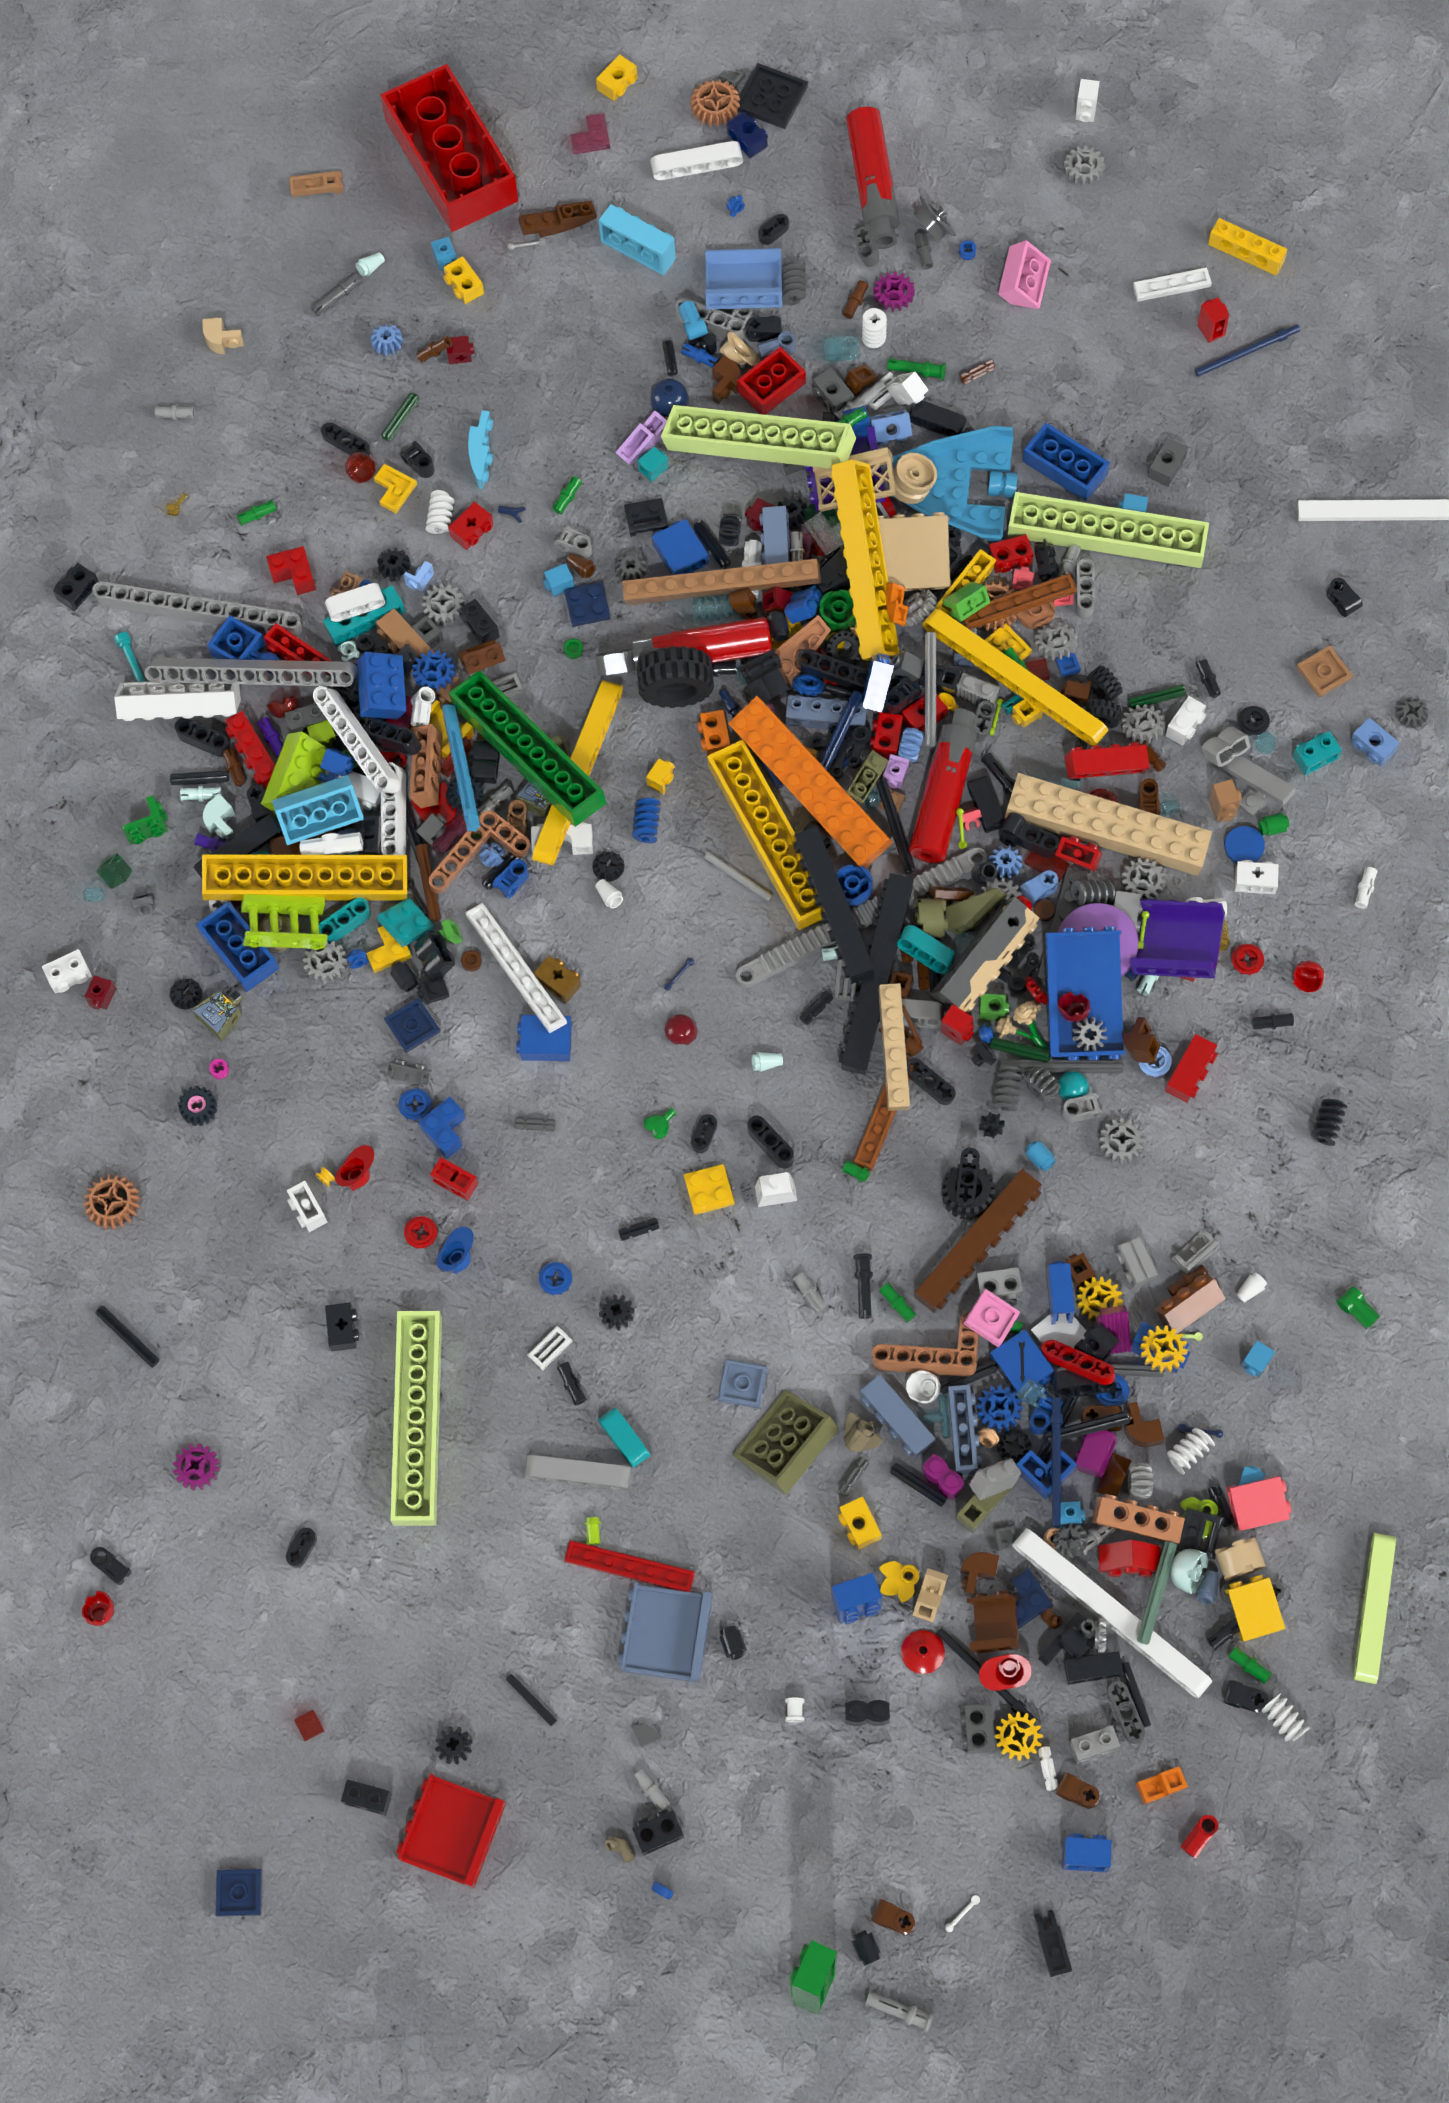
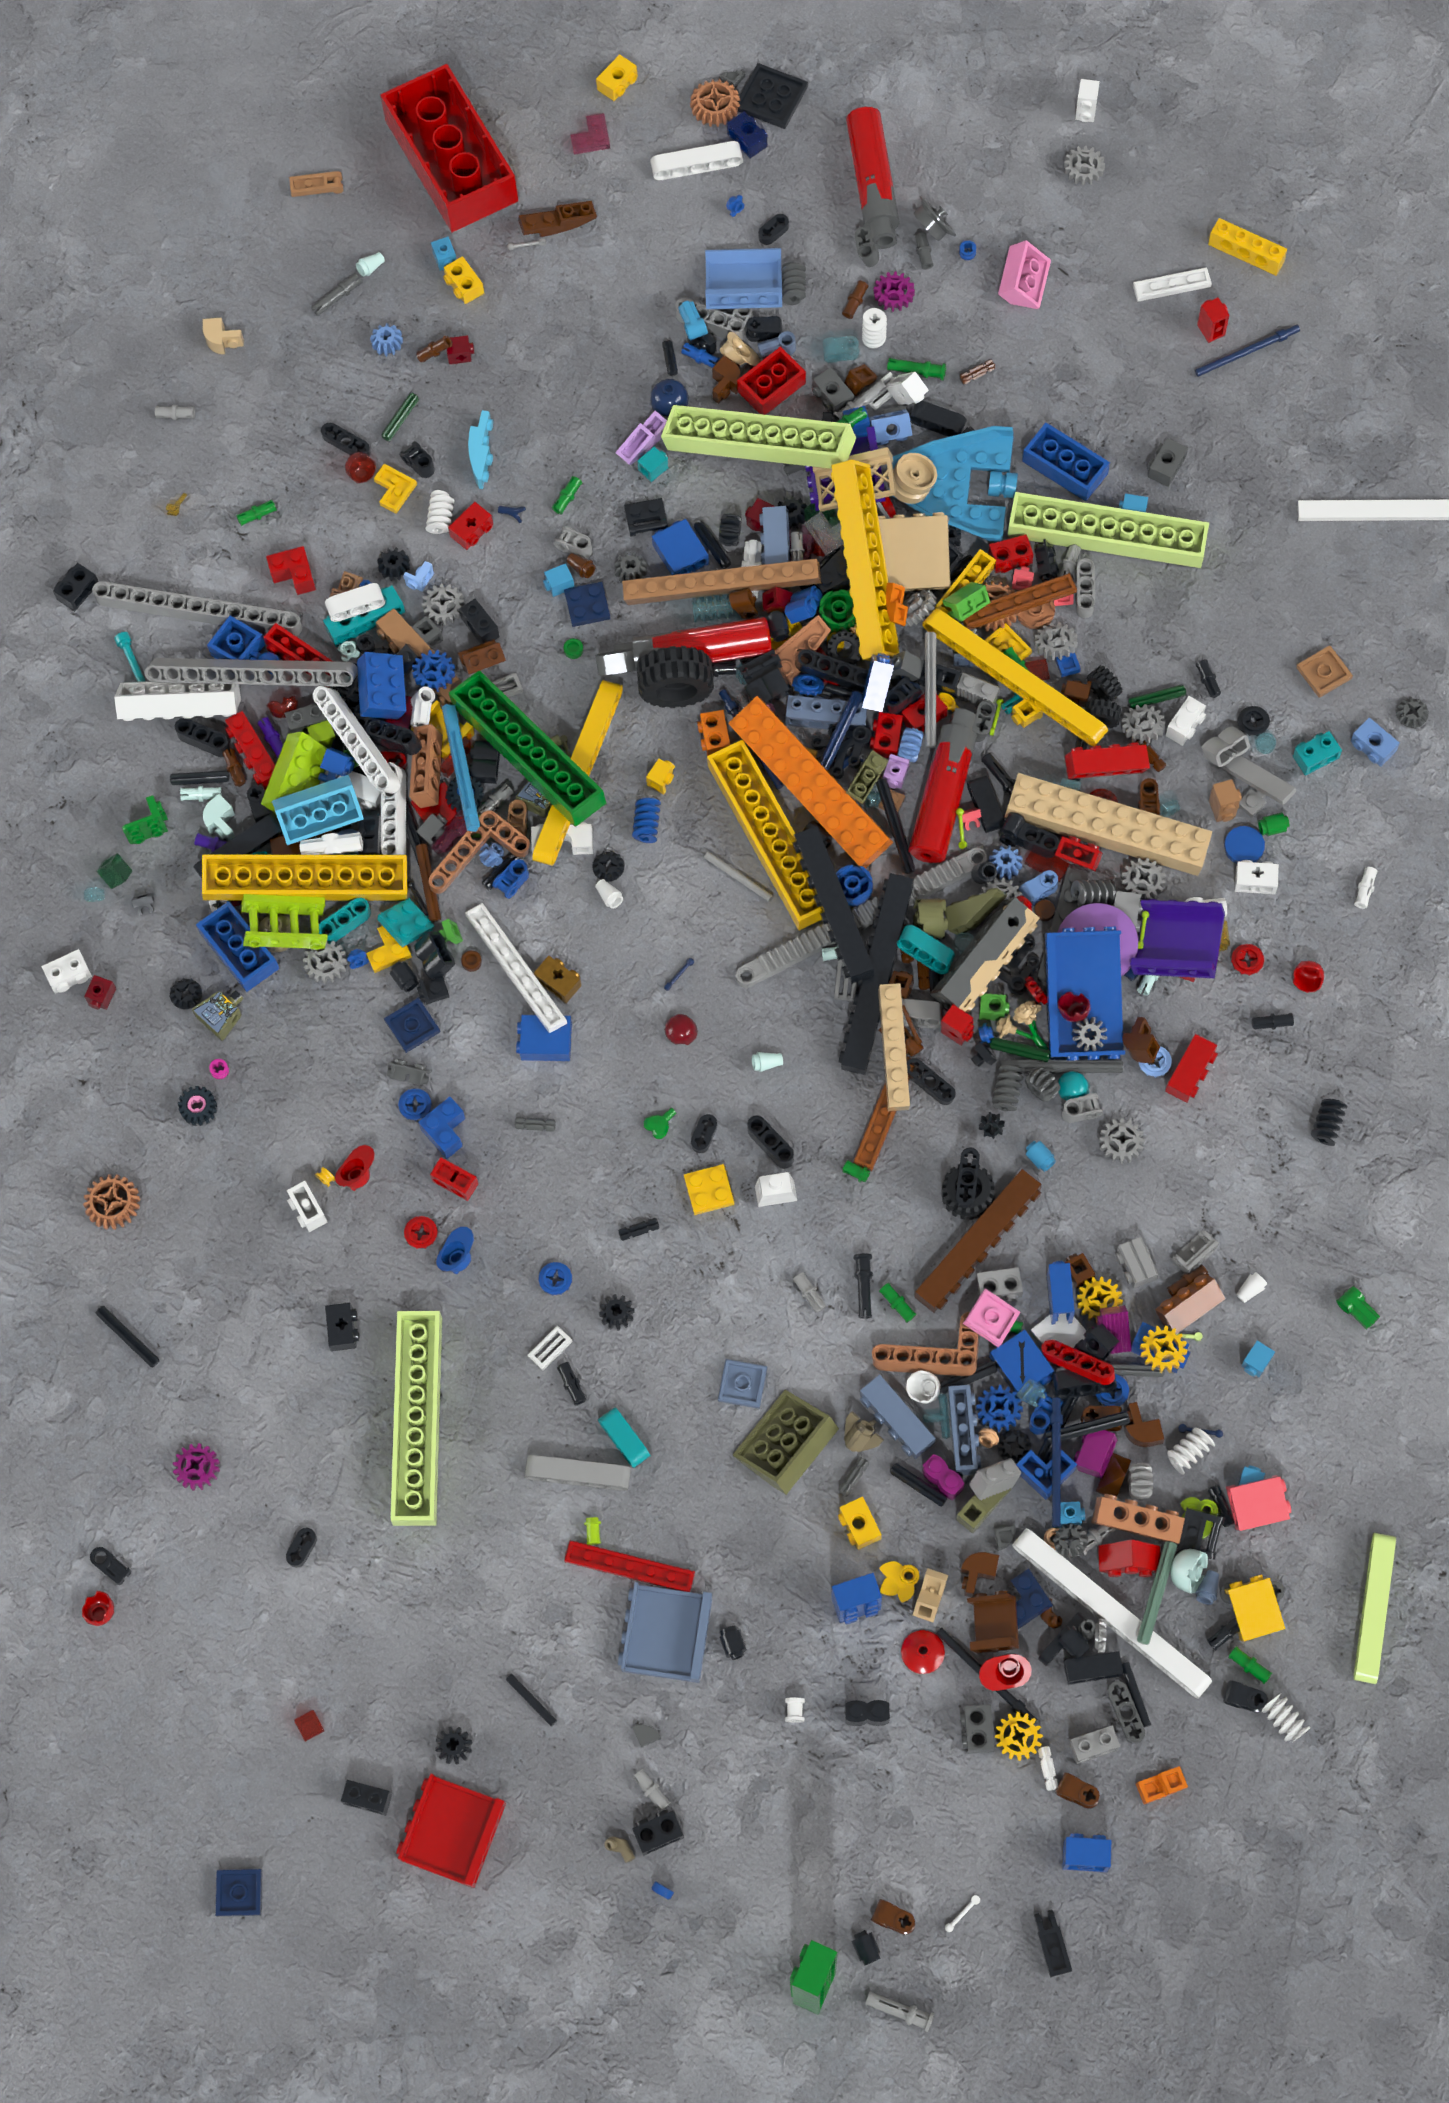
medium azure brick [598,204,676,276] -> none
black axle [799,991,833,1025] -> none
reddish brown plate [928,886,974,902] -> none
red piece [1180,1815,1218,1859] -> none
tan brick [1215,1538,1266,1581] -> none
black piece [1326,578,1363,617] -> none

